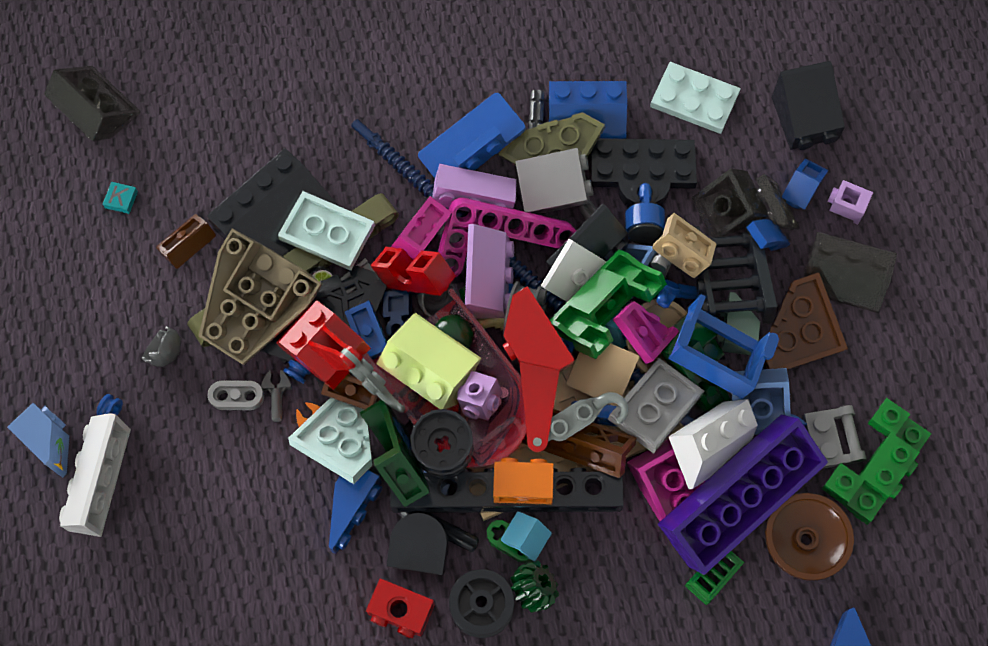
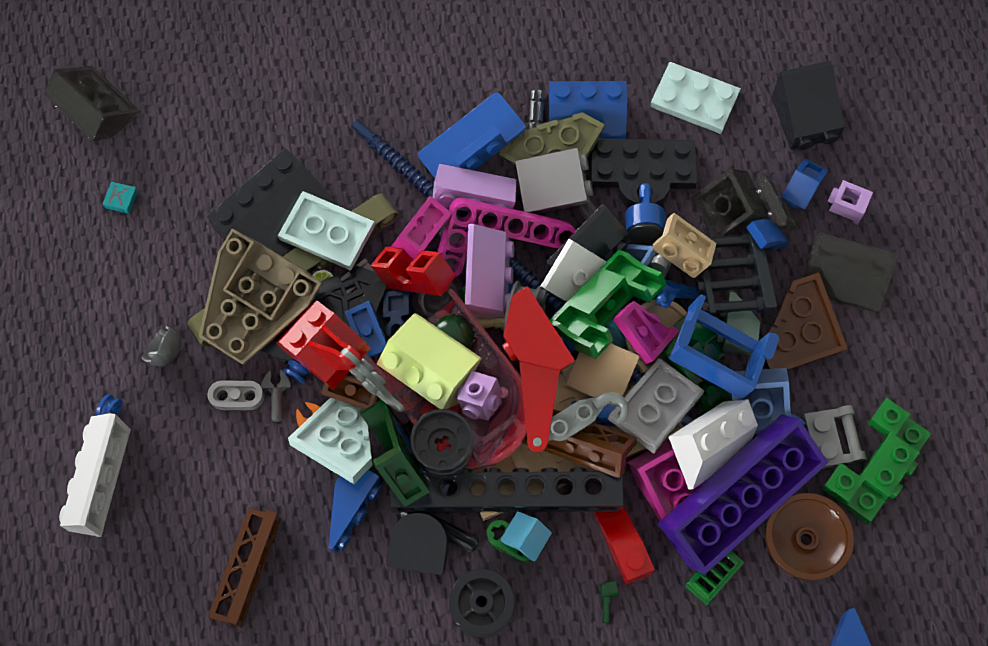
medium blue slope [8,403,69,478] -> none
reddish brown slope [156,214,216,269] -> none
red brick [366,578,435,639] -> none
orange brick [493,458,553,504] -> none
dark green gear [510,560,559,613] -> none
none -> reddish brown fence [208,507,281,628]
none -> red slope [594,506,655,586]
none -> dark green hand [600,581,618,623]

